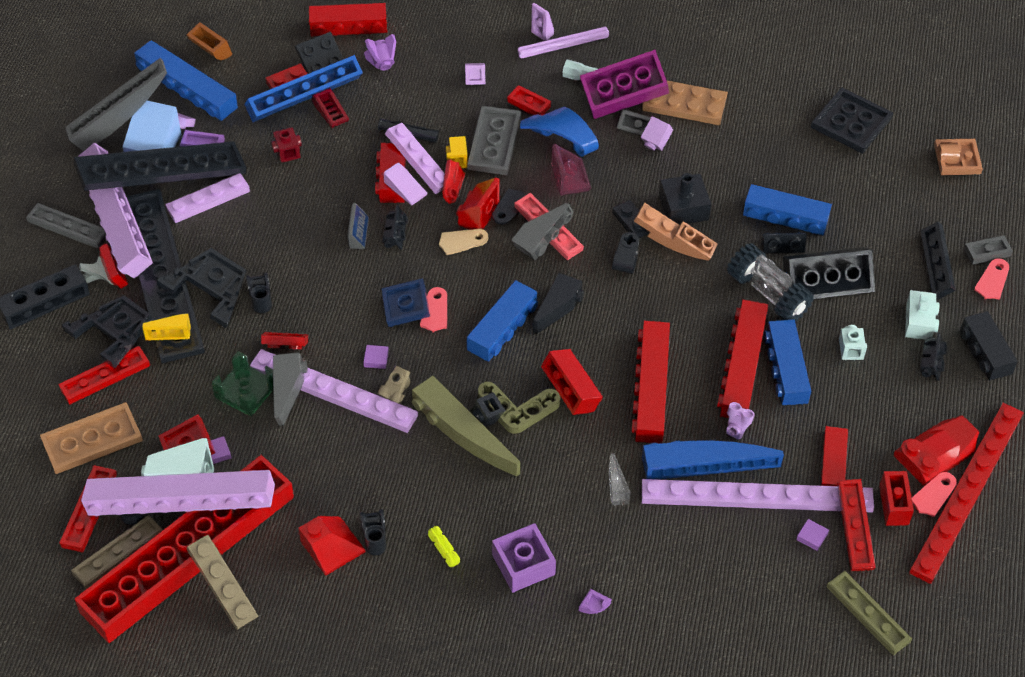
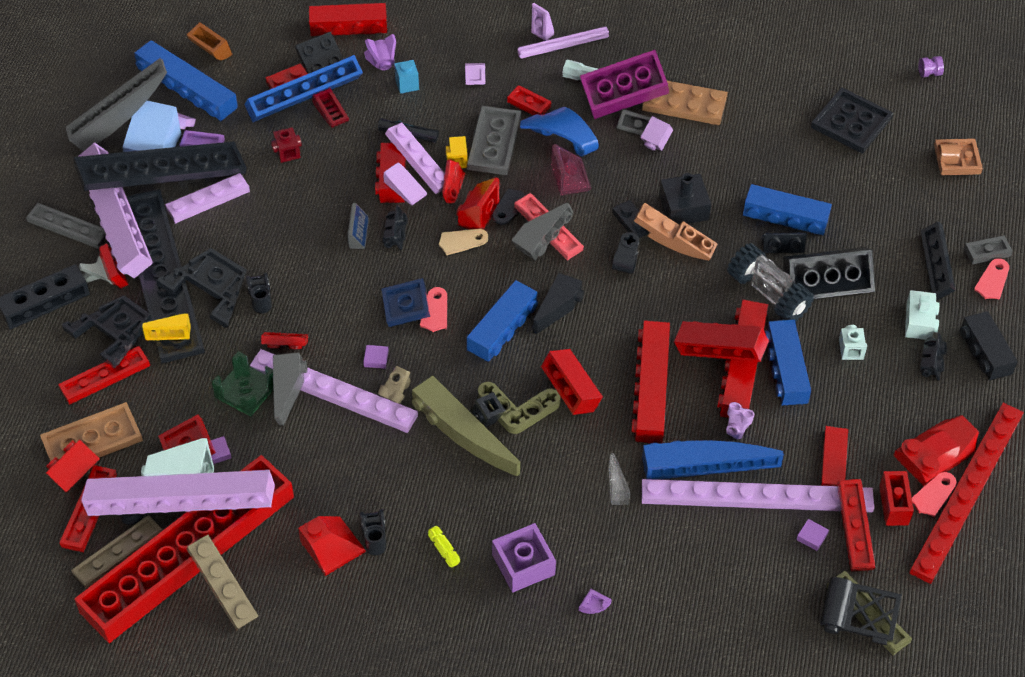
none -> red brick [46,440,100,493]
none -> dark azure brick [394,60,419,94]
none -> red brick [674,321,769,362]
none -> black piece [820,577,902,645]
none -> medium lavender wheel [919,56,944,77]

